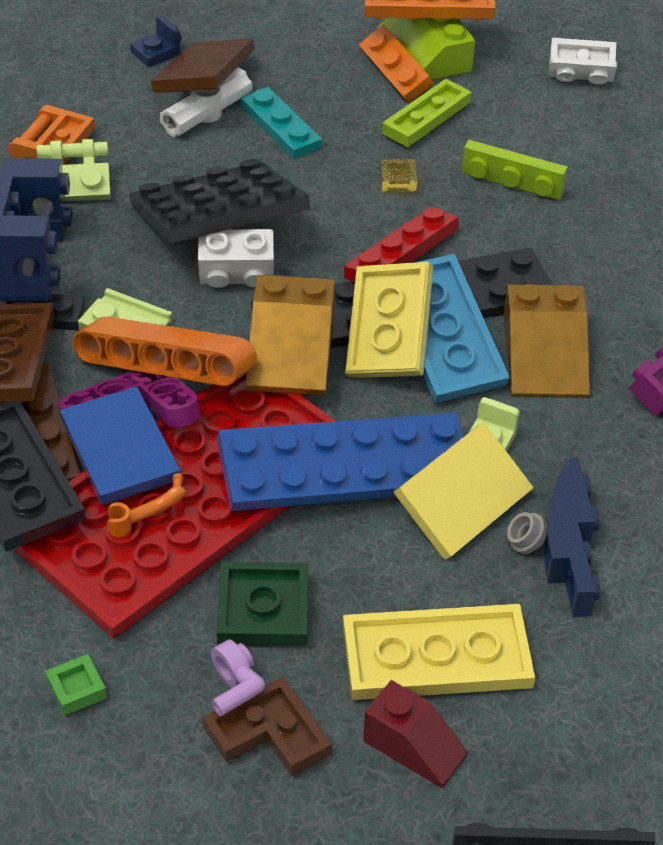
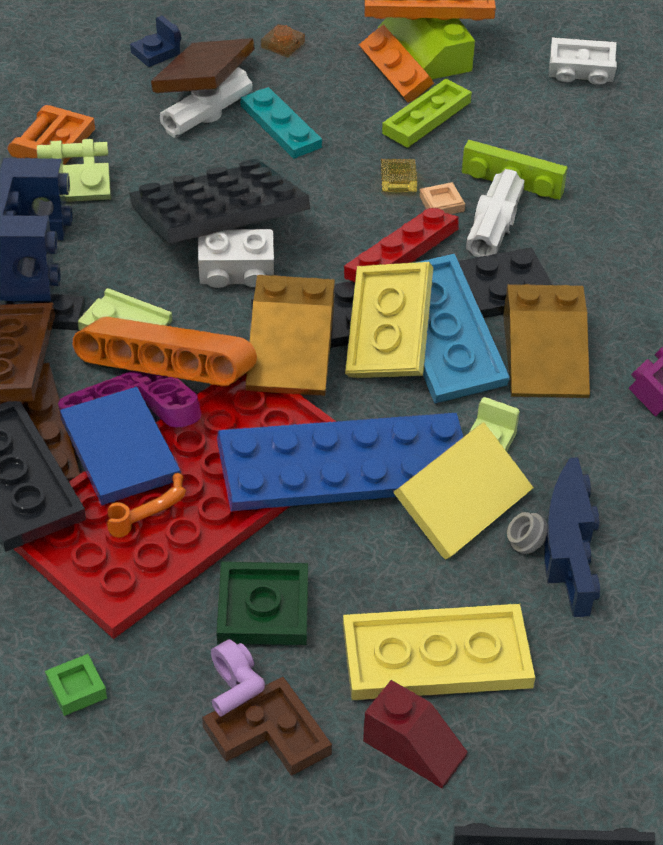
none -> clear orange plate [261,24,305,58]
none -> light nougat tile [420,182,465,214]
none -> white piece [466,169,524,257]

